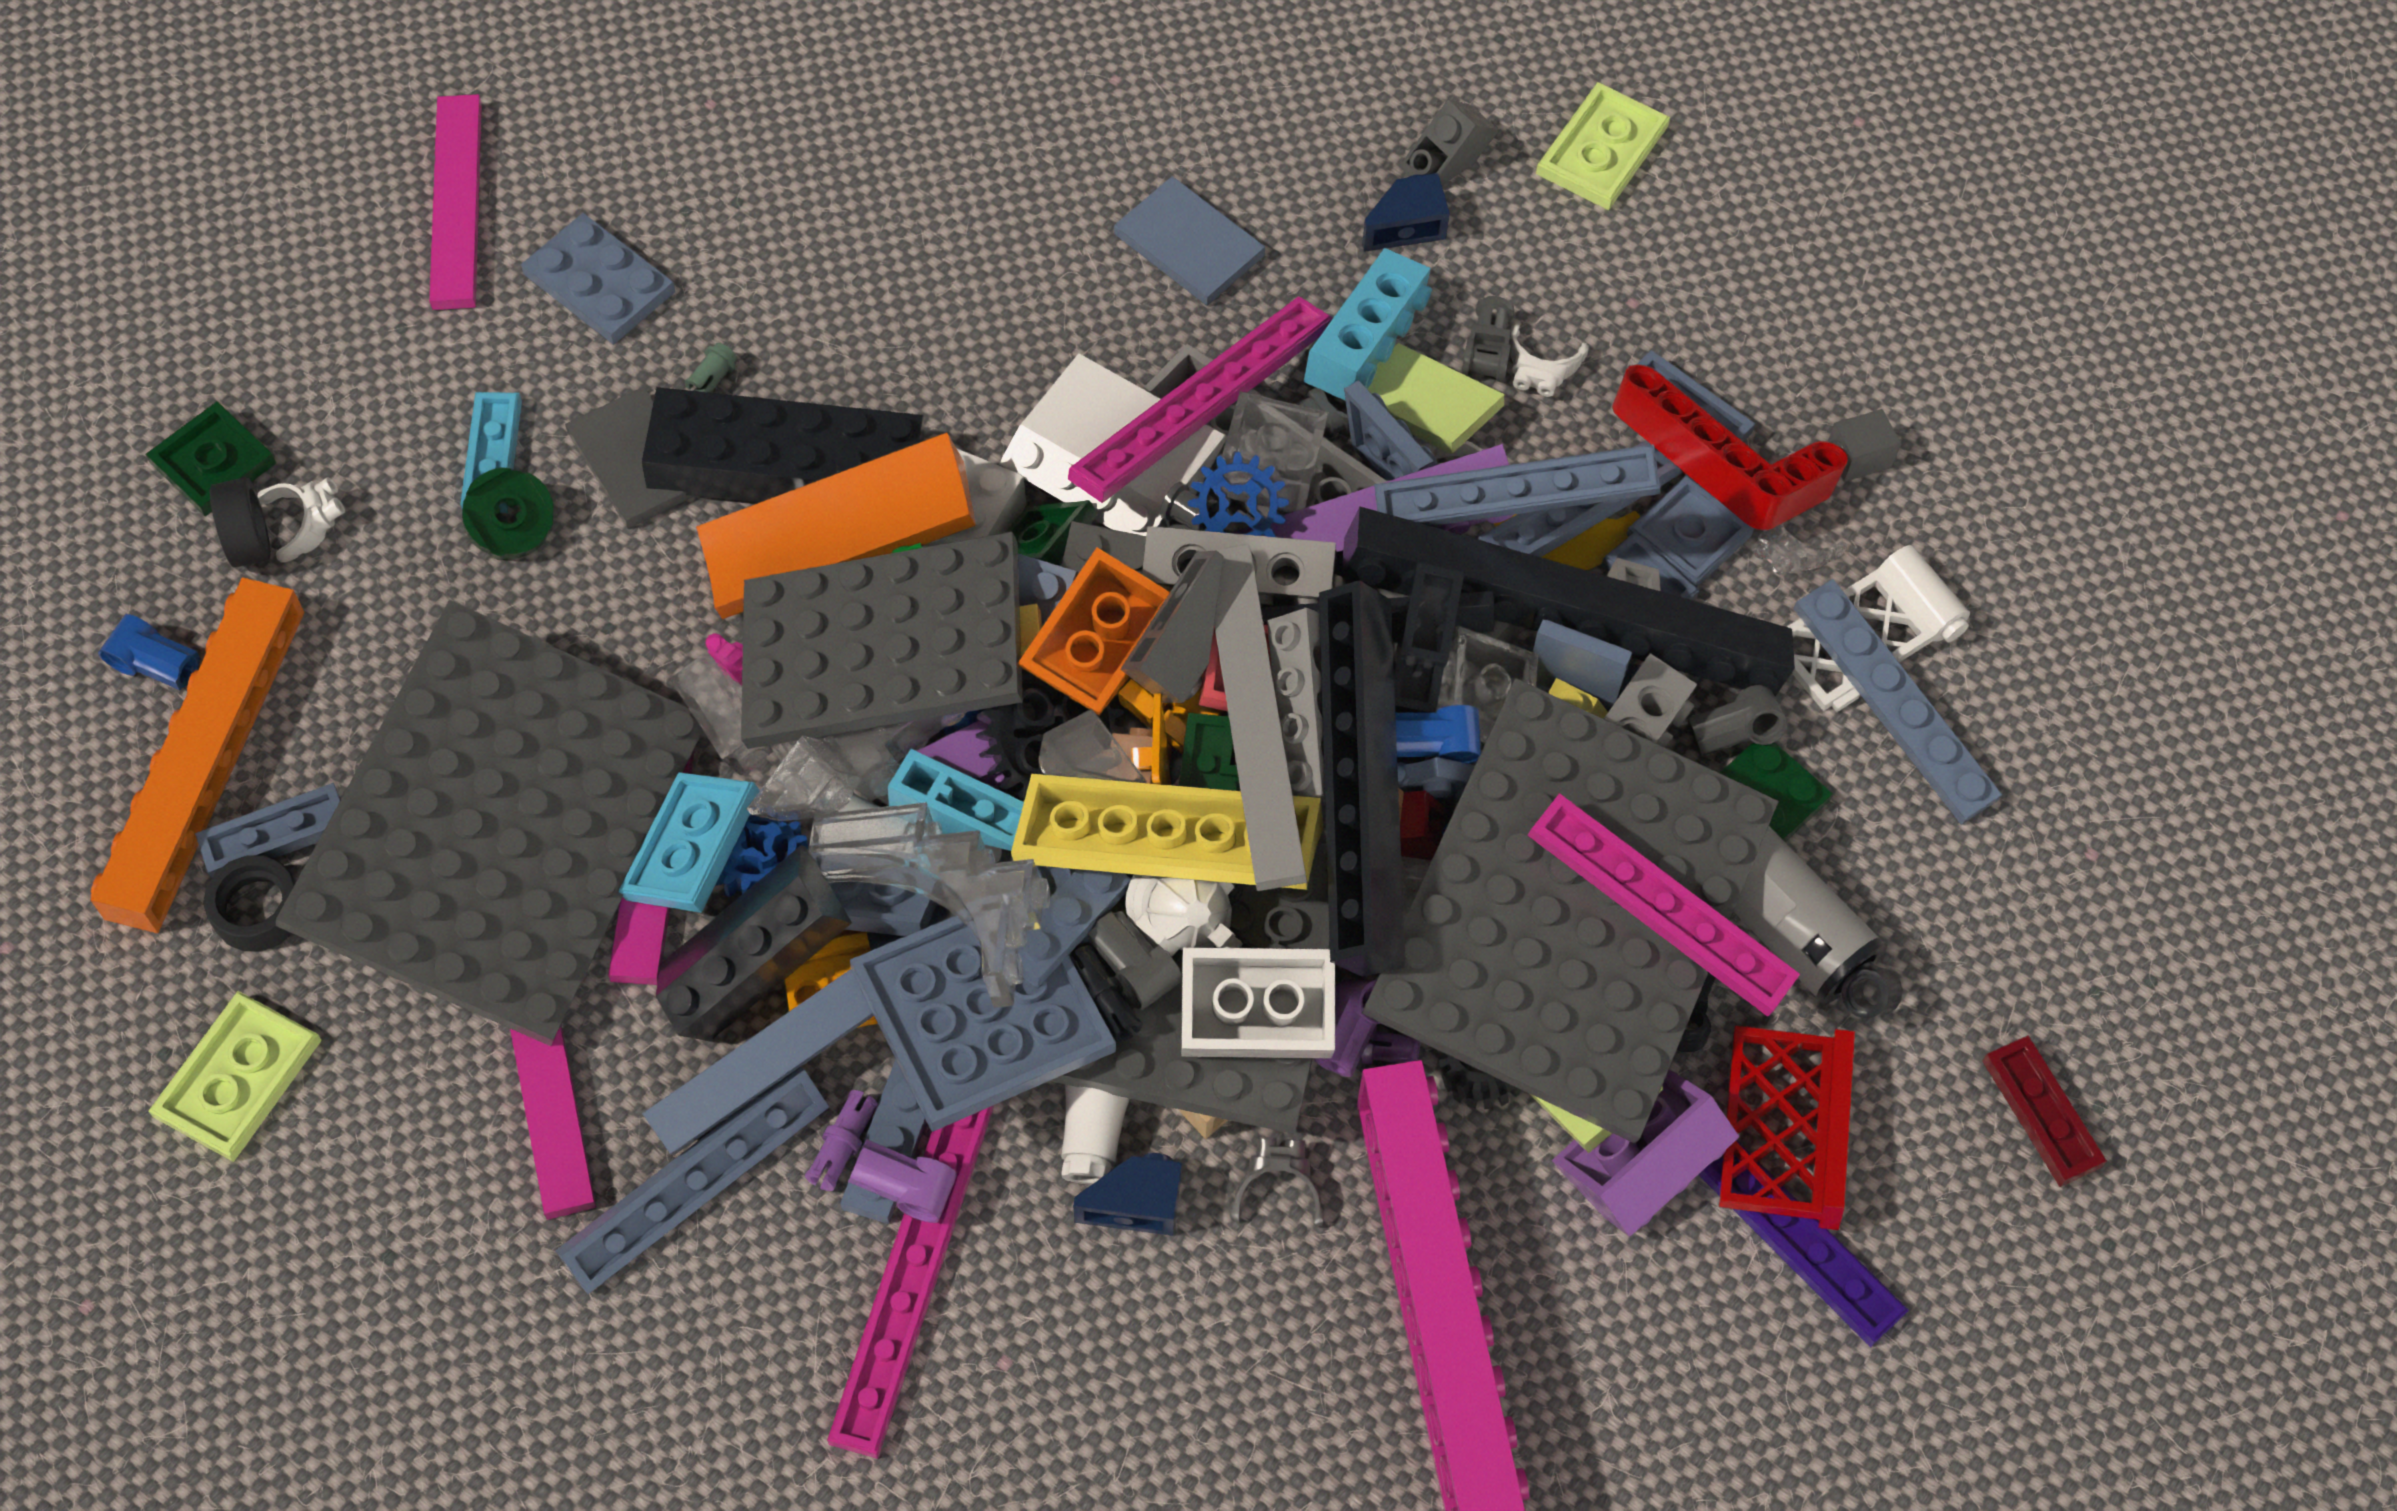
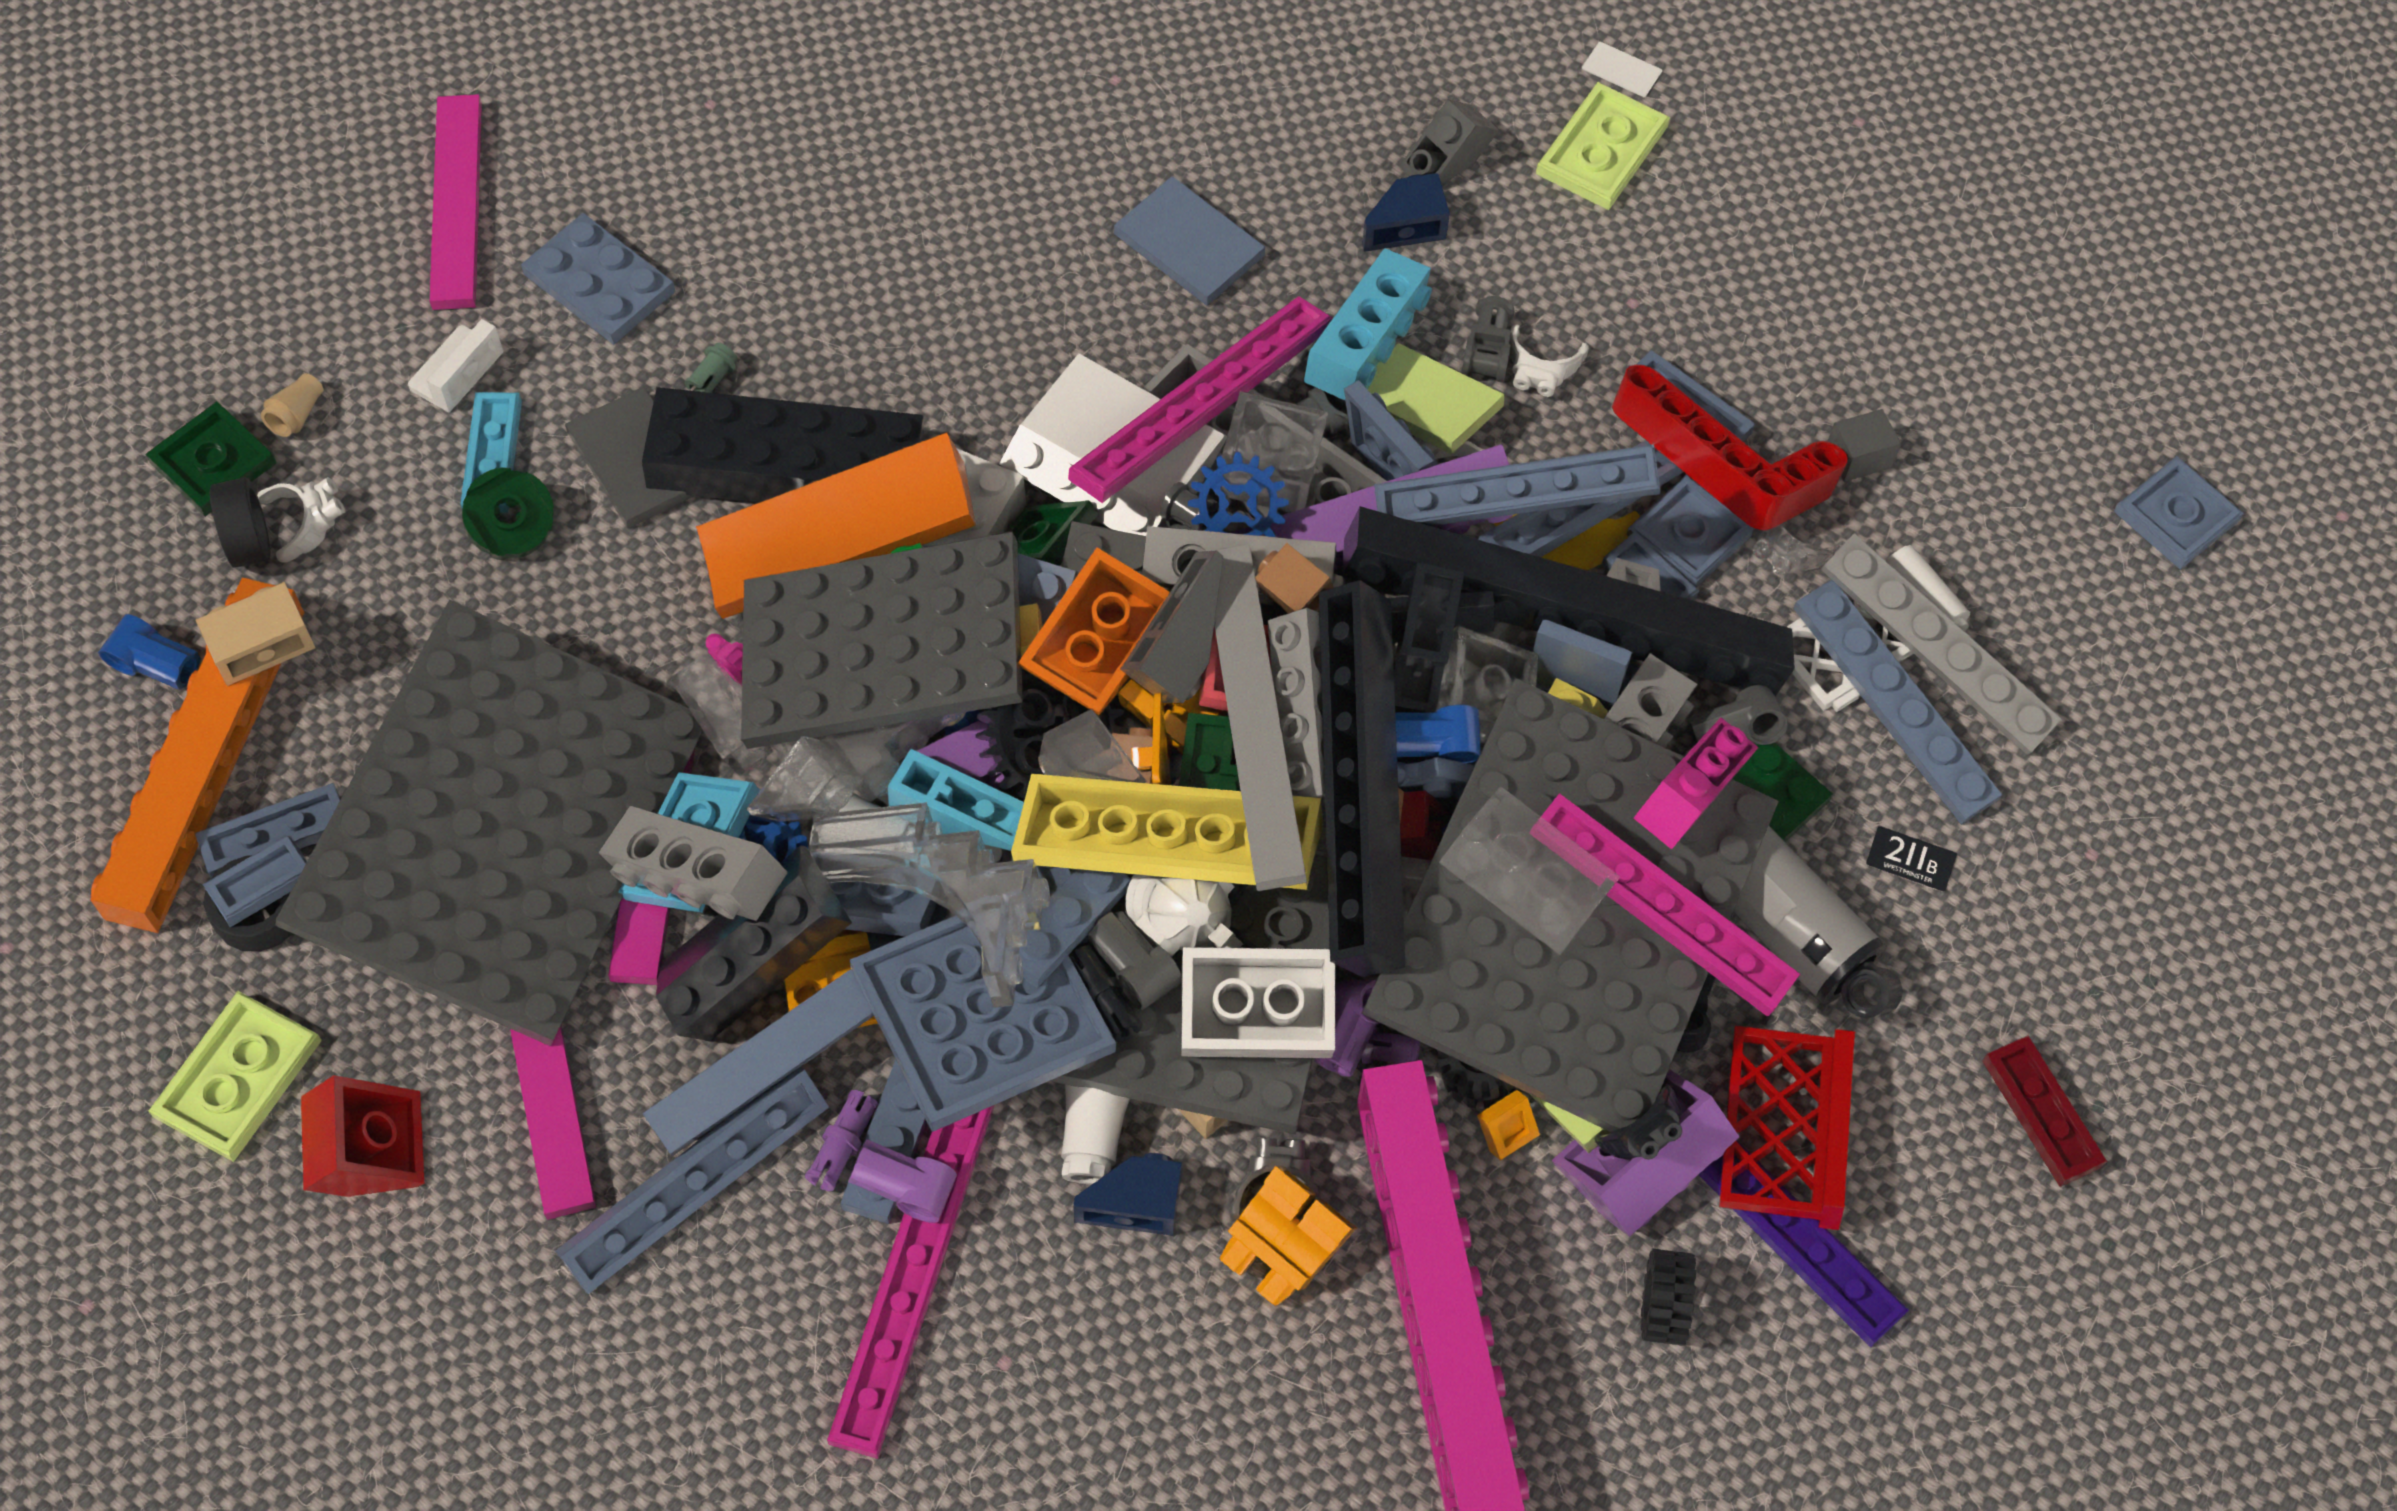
none -> tan brick [195,582,316,686]
none -> sand blue tile [203,834,307,927]
none -> tan cone [261,373,324,437]
none -> red slope [301,1075,425,1197]
none -> white panel [408,319,504,413]
none -> light grey brick [599,806,788,921]
none -> light orange hips [1219,1166,1357,1306]
none -> medium nougat brick [1255,543,1334,614]
none -> clear slope [1439,786,1620,956]
none -> light orange plate [1477,1090,1540,1161]
none -> white sticker [1582,42,1662,97]
none -> black helmet [1594,1083,1682,1160]
none -> dark pink slope [1634,717,1759,849]
none -> black tyre [1641,1248,1696,1346]
none -> light grey plate [1820,533,2062,755]
none -> black sticker [1866,826,1957,892]
none -> sand blue tile [2114,456,2244,570]

